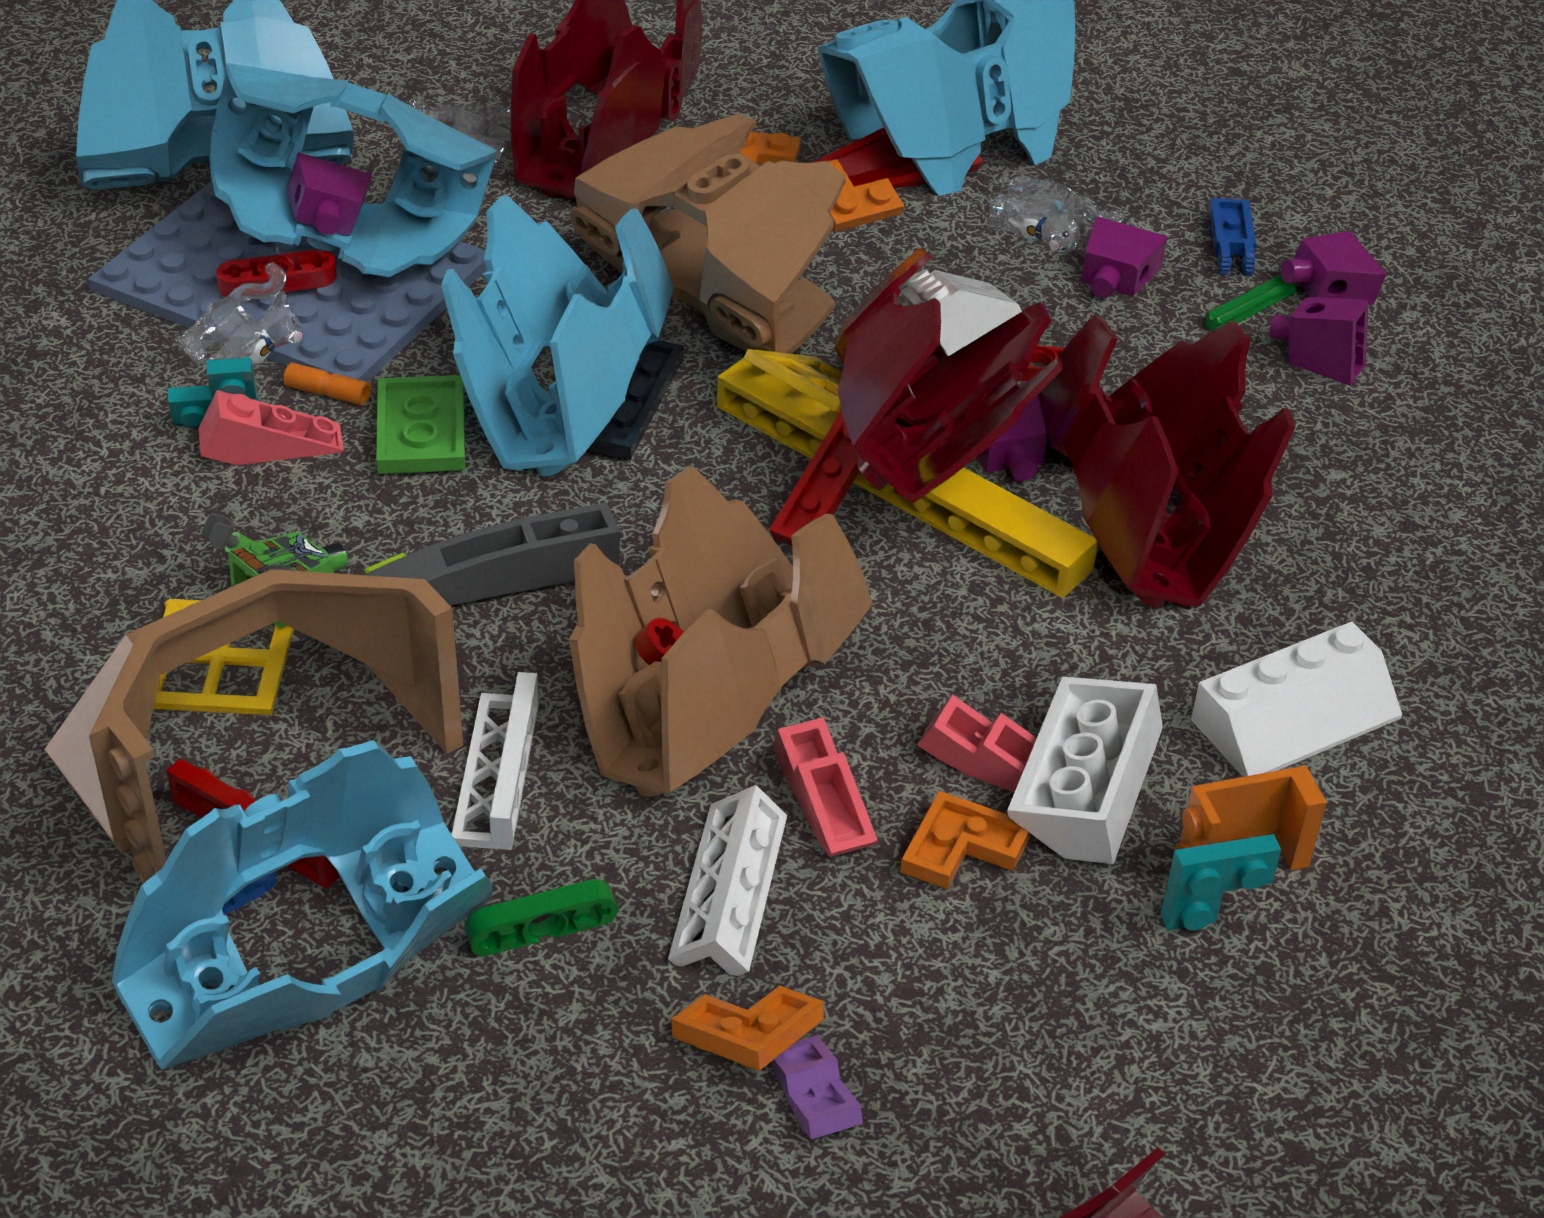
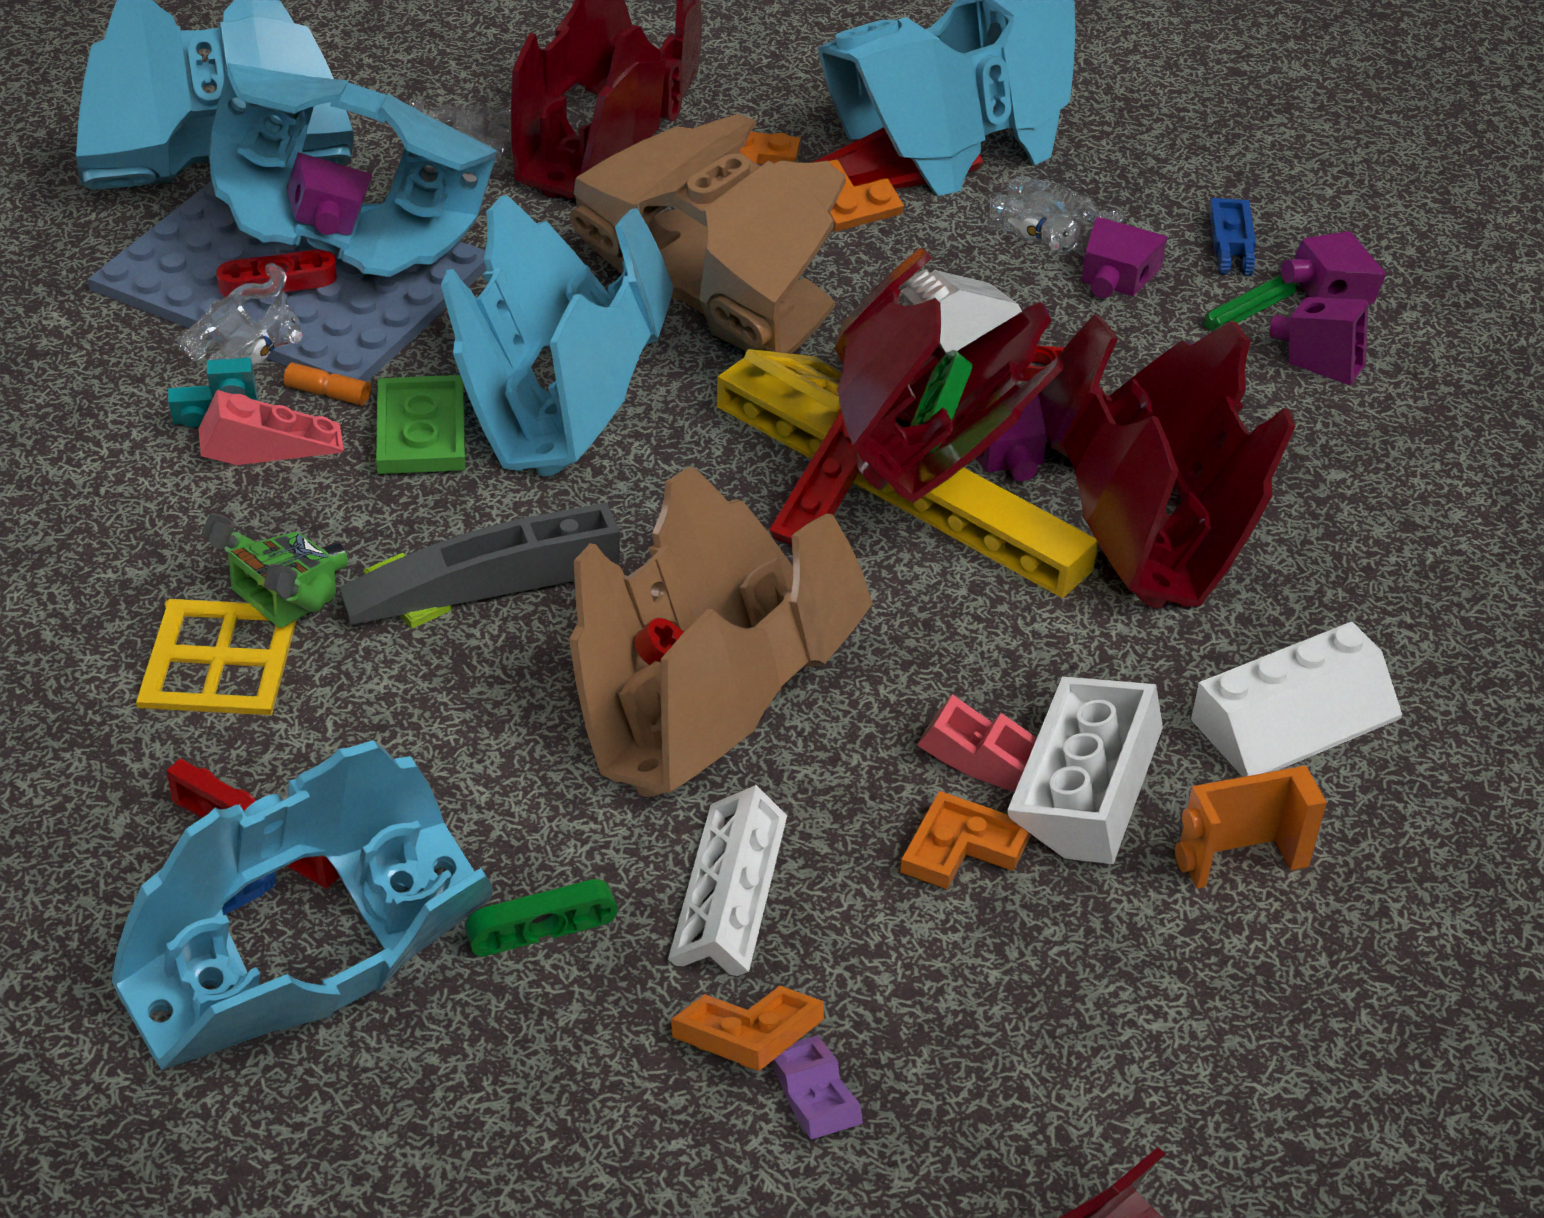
medium nougat panel [44,569,463,884] -> none
white fence [451,672,539,850] -> none
black plate [590,340,684,460] -> none
coral slope [772,717,878,857] -> none
teal plate [1160,834,1281,930] -> none
none -> green beam [910,350,972,457]

